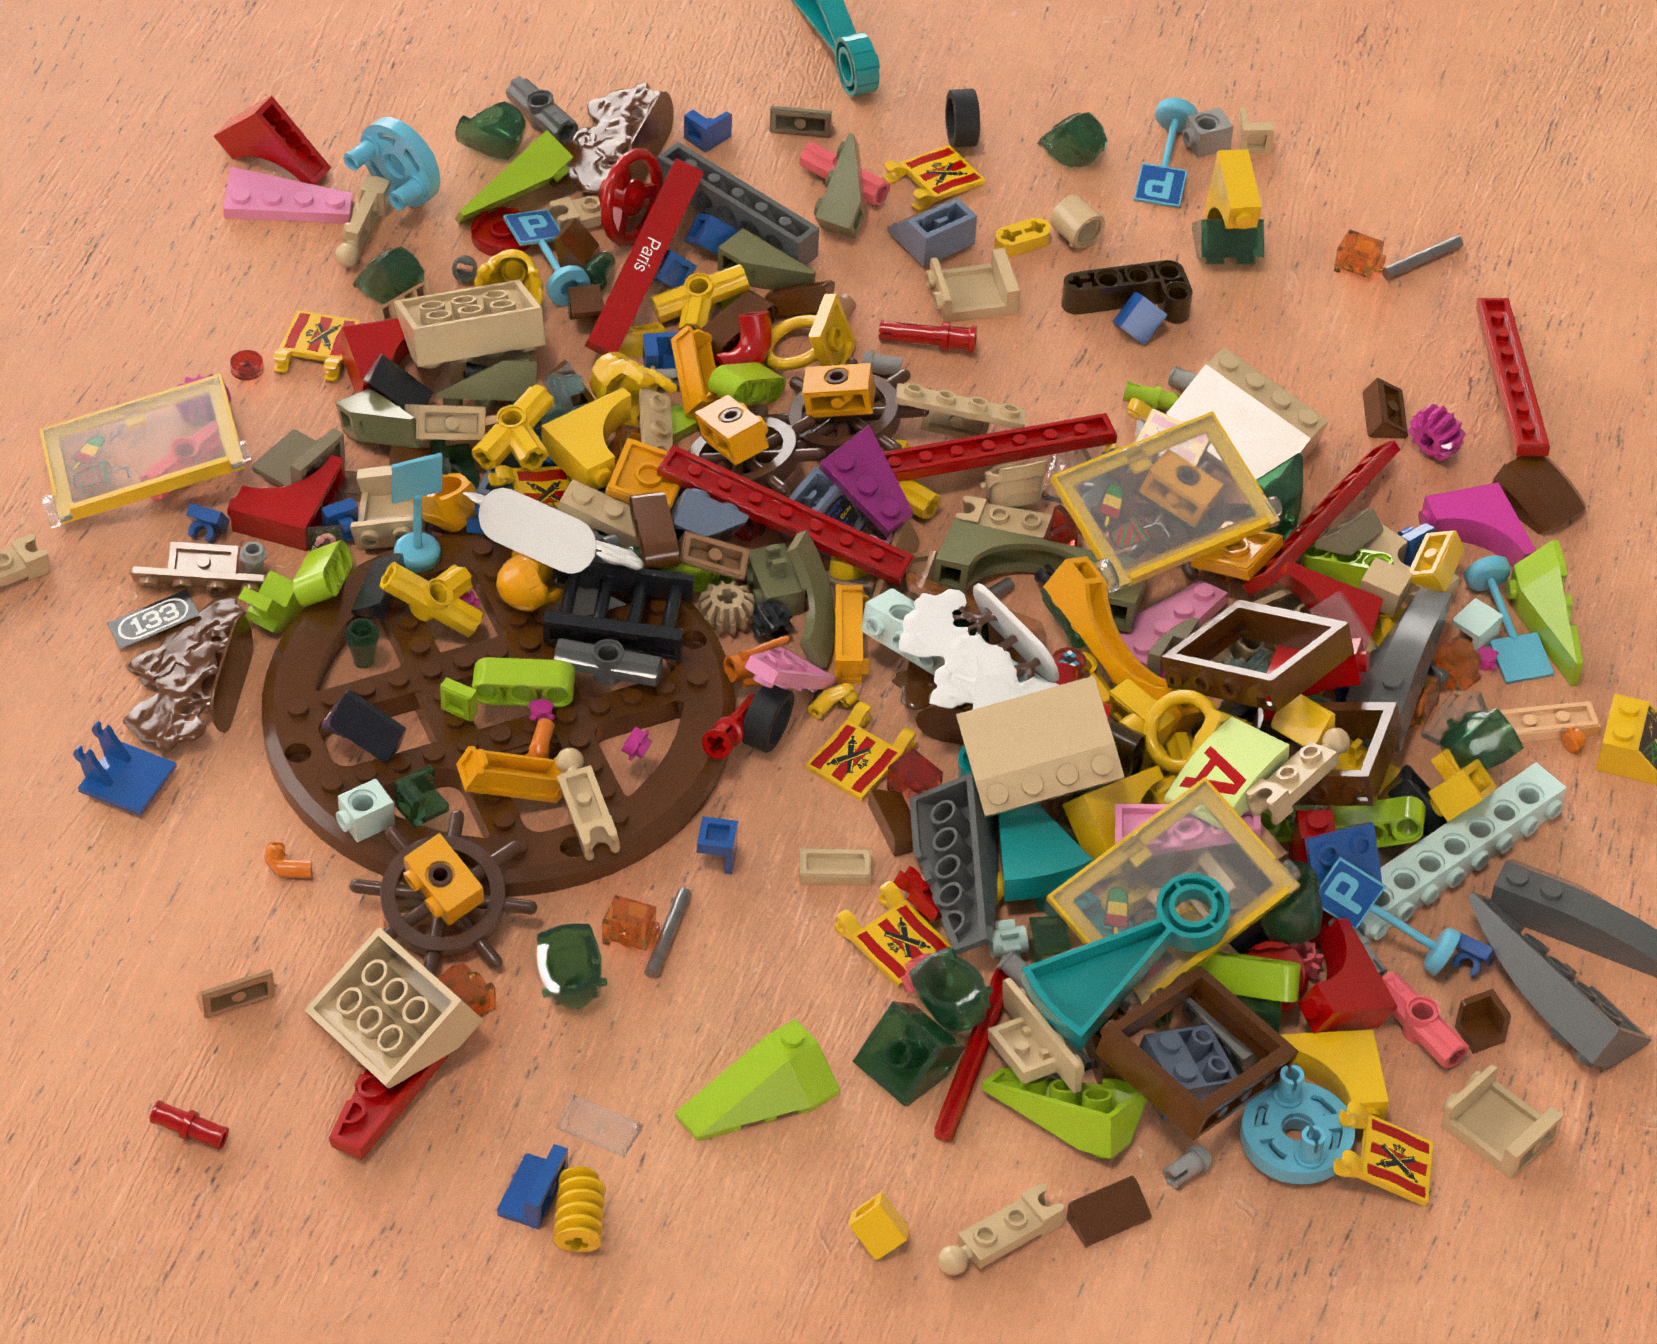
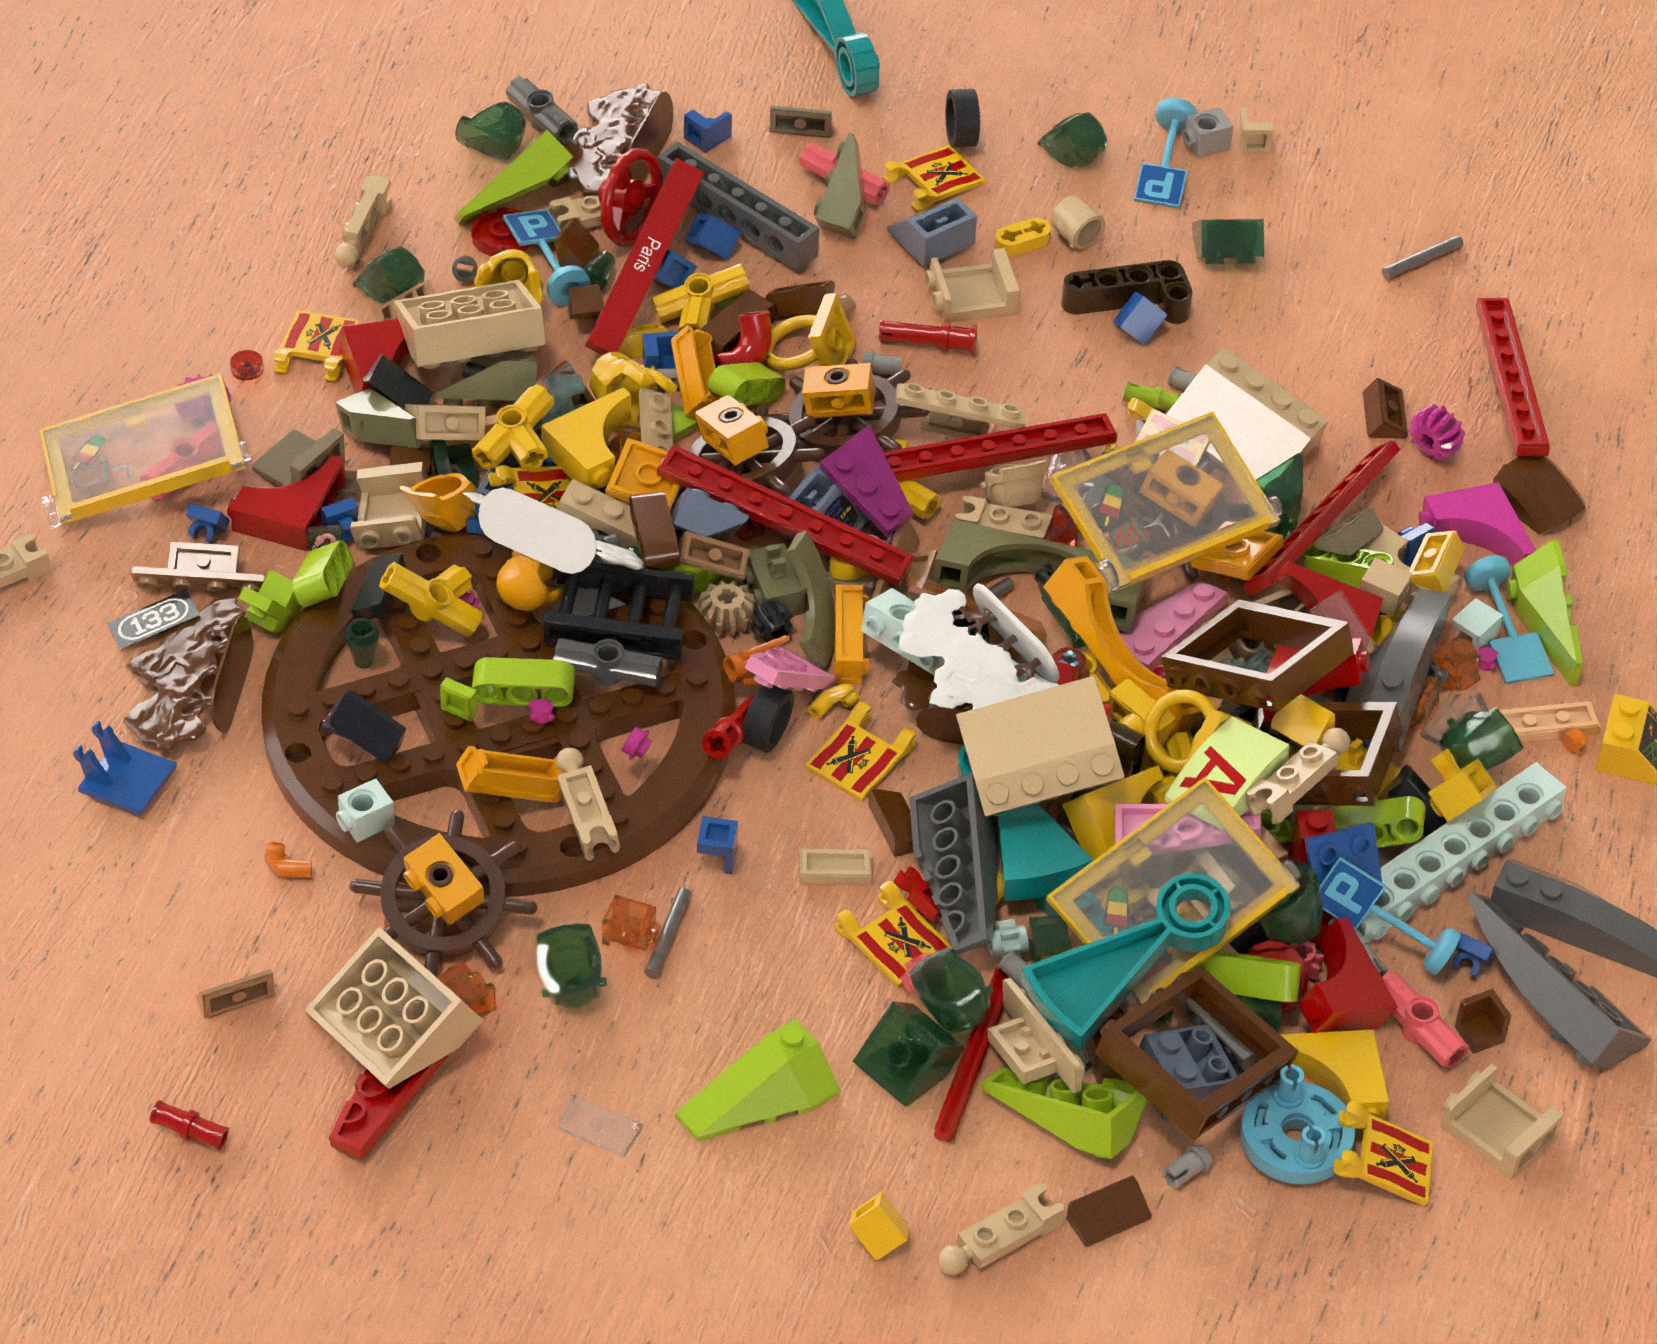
red arch [214,95,331,185] -> none
bright pink wing [223,167,353,223] -> none
light grey pin [239,542,267,575] -> none
medium azure piece [343,117,441,210] -> none
medium azure piece [391,453,442,573] -> none
clear green panel [394,765,449,828] -> none
blue panel [497,1144,568,1230] -> none
orange arm [525,718,555,759] -> none
yellow piece [553,1166,606,1252] -> none
olive slope [717,228,816,290] -> none
clear red panel [886,748,943,794] -> none
dark tan slope [1147,617,1199,677] -> none
yellow arch [1204,149,1262,229] -> none
clear orange brick [1334,229,1386,279] -> none

